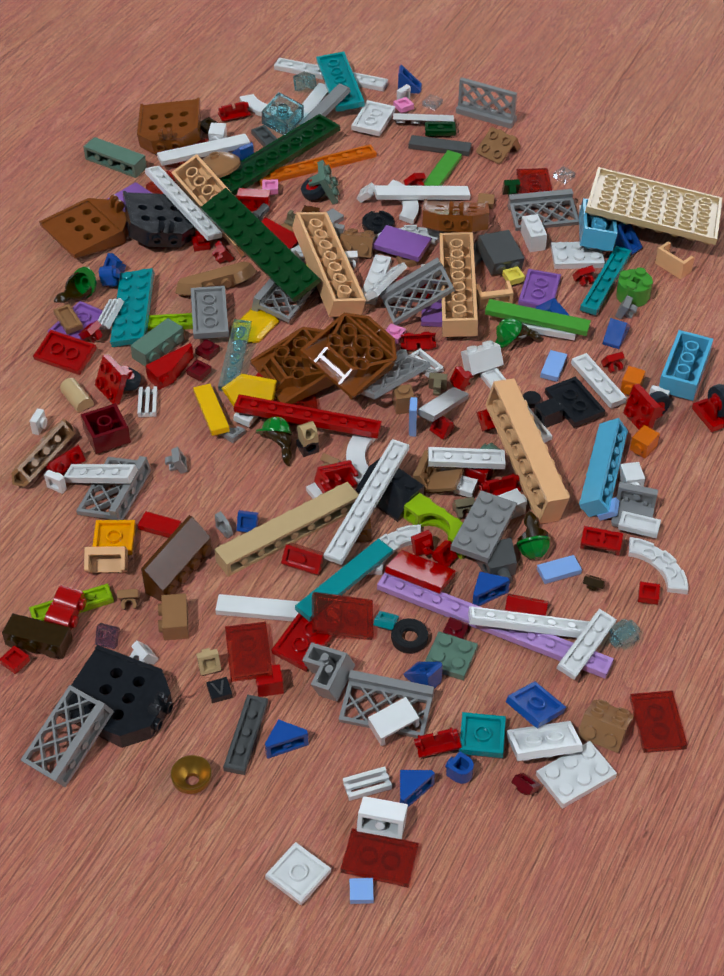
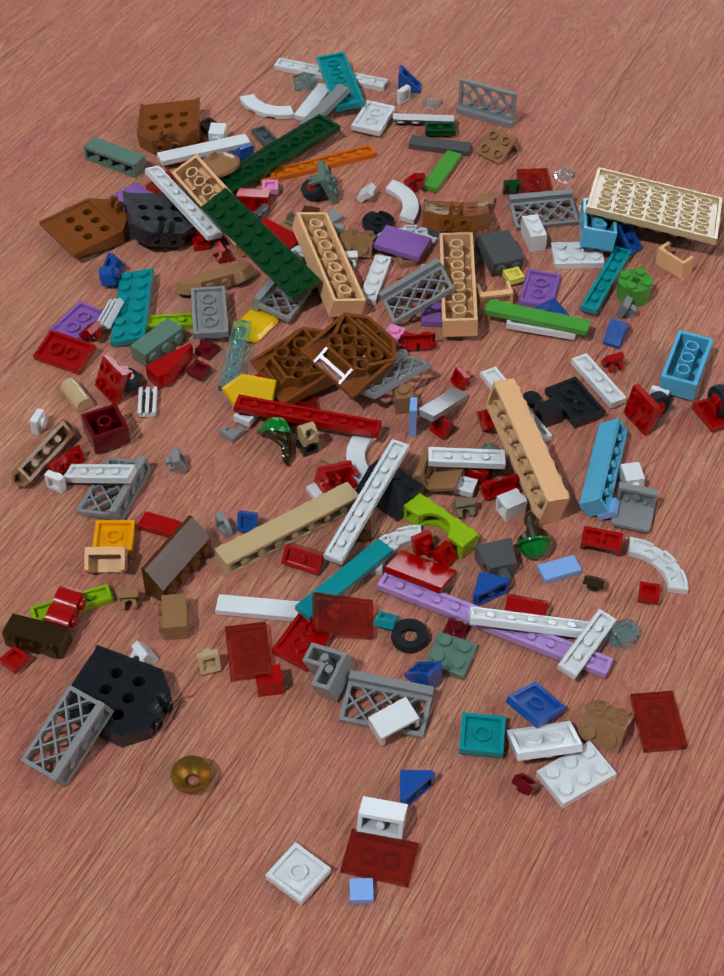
medium nougat tile [53,304,83,334] -> none
piece [54,267,97,303] -> none
clear purple tile [95,623,120,649] -> none
yellow tile [193,384,230,436] -> none
black tile [206,677,233,703] -> none
red hinge [218,101,251,122] -> none
dark grey tile [223,694,268,775] -> none
clear light blue brick [261,92,304,135] -> none
blue slope [265,719,309,759] -> none
white tile [343,767,392,801] -> none
white tile [364,263,407,302] -> none
white tile [374,185,471,200] -> none
bright pink plate [393,97,414,114] -> none
white tile [408,348,444,378] -> none
red hinge [414,727,462,758] -> none
dark tan tile [429,372,448,396] -> none
blue plate [445,751,474,784] -> none
light grey plate [450,491,517,563] -> none
white brick [461,340,504,375] -> none
green piece [495,319,543,348] -> none
light blue tile [540,350,567,382] -> none
red tile [572,265,595,286] -> none
white tile [618,511,661,539] -> none
orange brick [620,366,646,395] -> none
orange brick [630,425,660,458] -> none

